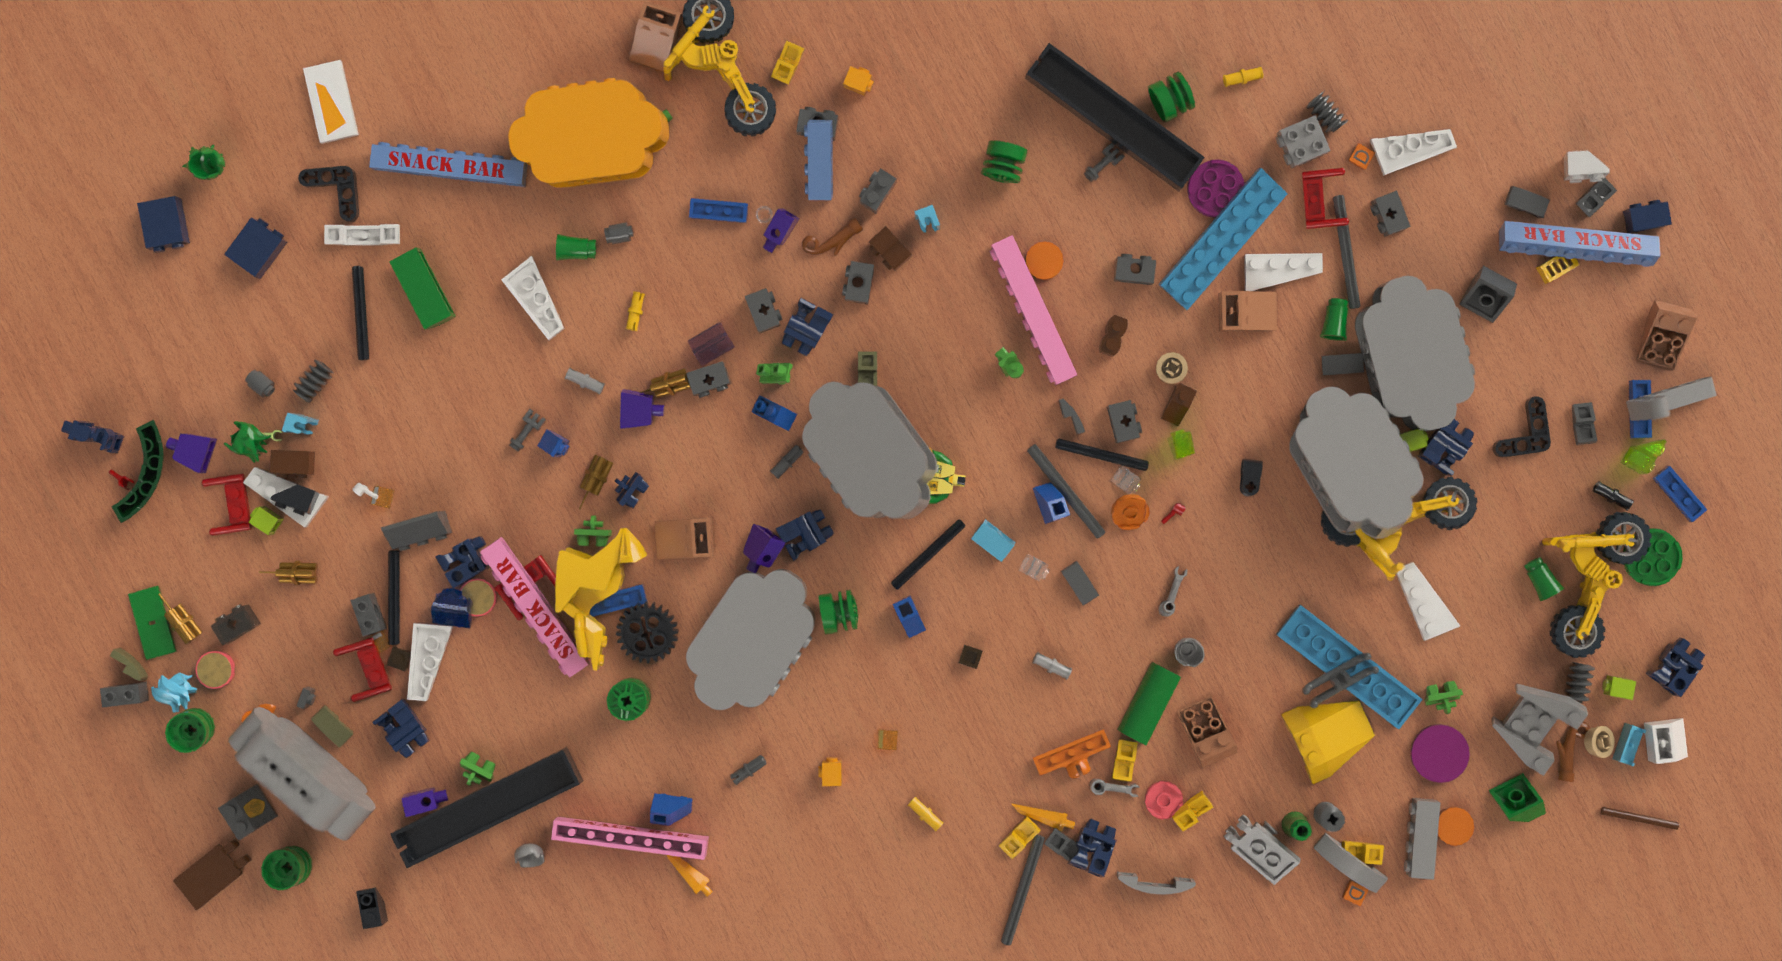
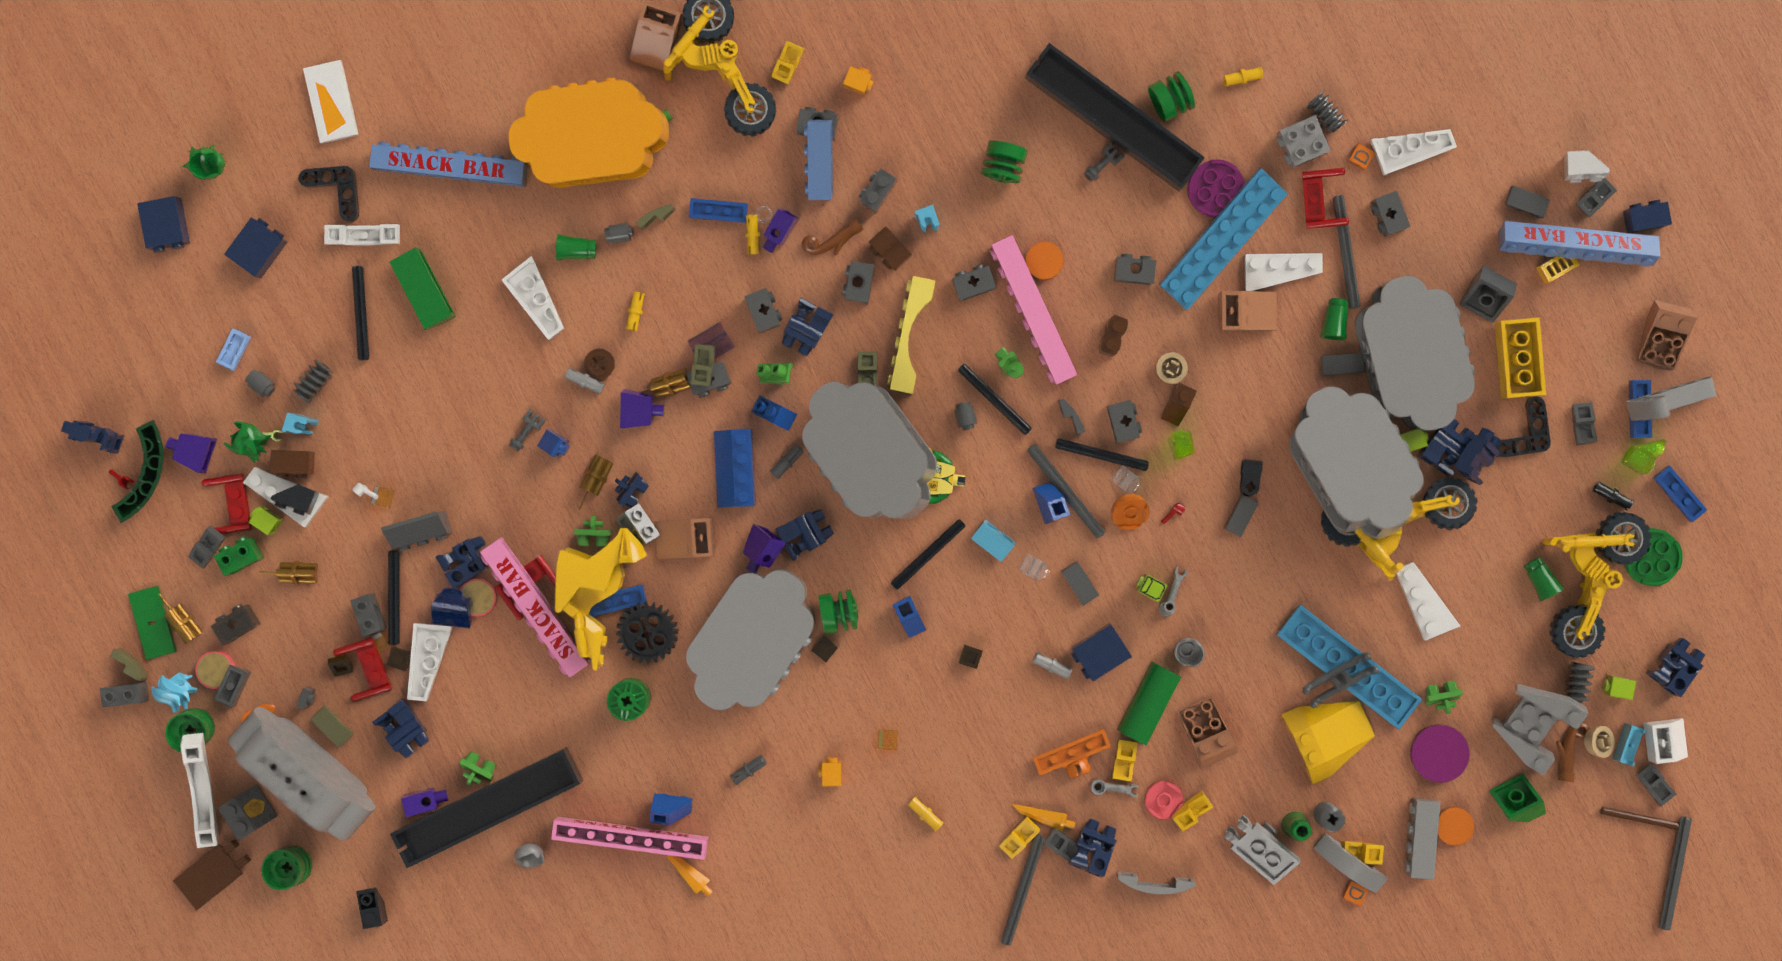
none -> white arch [181,733,219,848]
none -> dark grey slope [188,526,226,568]
none -> green brick [214,536,264,576]
none -> dark grey slope [214,665,251,708]
none -> light blue plate [216,328,251,371]
none -> dark brown plate [328,654,353,676]
none -> reddish brown gear [584,349,615,379]
none -> light grey bracket [616,504,660,547]
none -> olive slope [636,204,676,231]
none -> olive slope [691,344,715,386]
none -> blue slope [714,429,756,508]
none -> yellow pin [745,214,760,254]
none -> dark brown plate [811,635,838,662]
none -> light yellow arch [887,276,936,395]
none -> dark grey brick [952,264,996,302]
none -> dark grey brick [954,401,977,431]
none -> black axle [958,364,1032,435]
none -> dark blue brick [1071,623,1132,681]
none -> lime brick [1136,574,1168,602]
none -> dark grey slope [1224,494,1259,537]
none -> dark blue hips [1454,427,1501,485]
none -> yellow brick [1494,317,1546,399]
none -> dark grey slope [1636,763,1677,806]
none -> dark grey axle [1659,816,1692,930]

